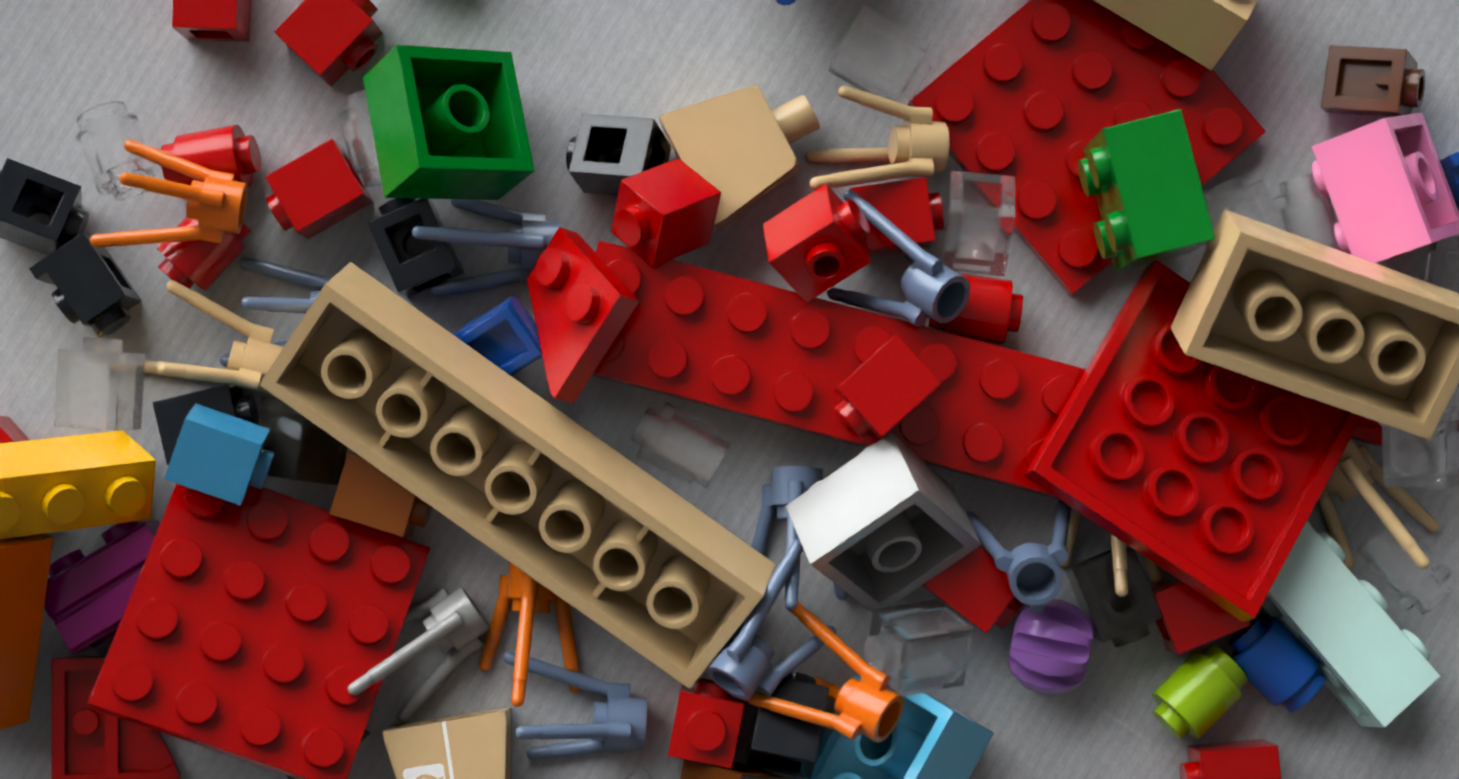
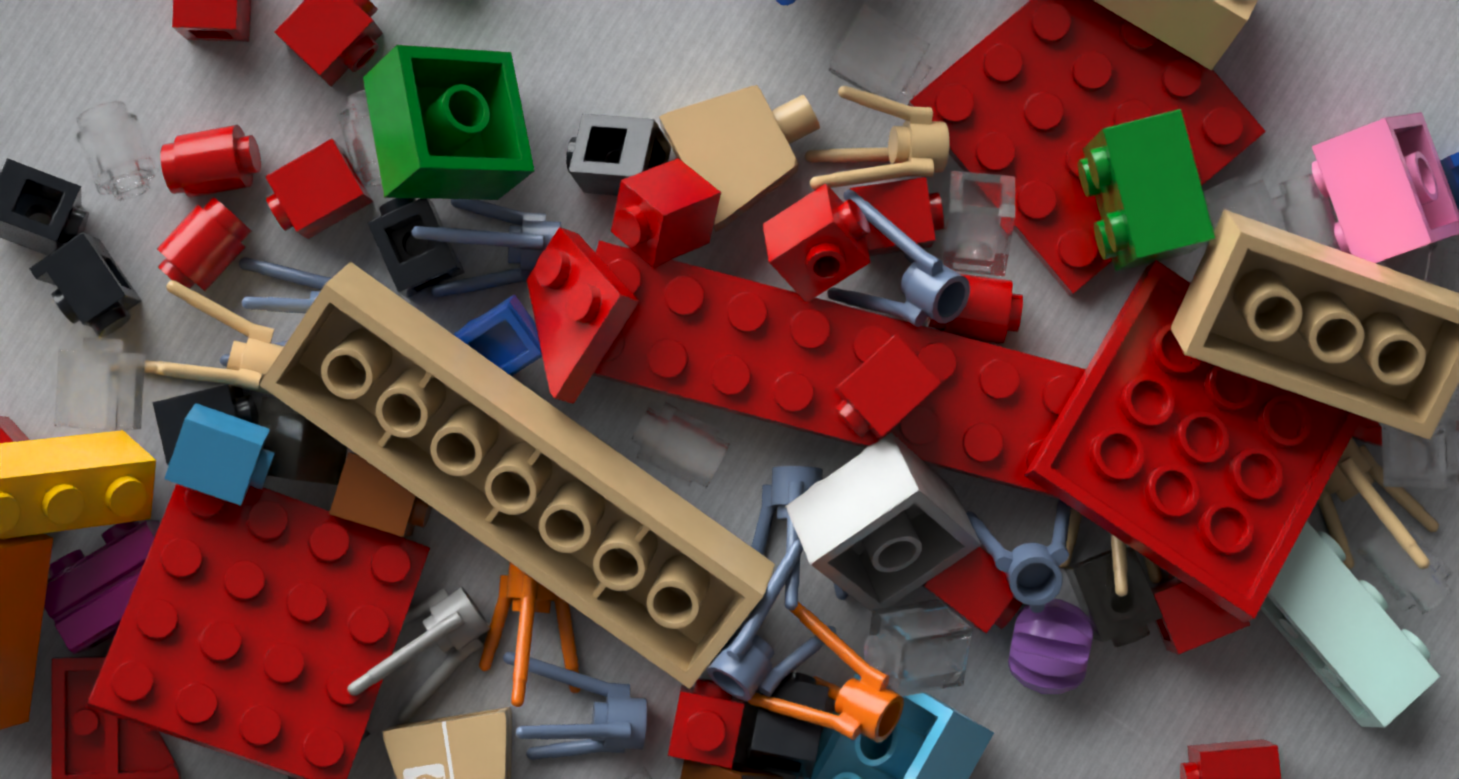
orange plant [90,140,248,247] -> none
lime brick [1152,644,1248,740] -> none
blue brick [1229,617,1327,712] -> none
reddish brown bracket [1321,45,1425,117] -> none

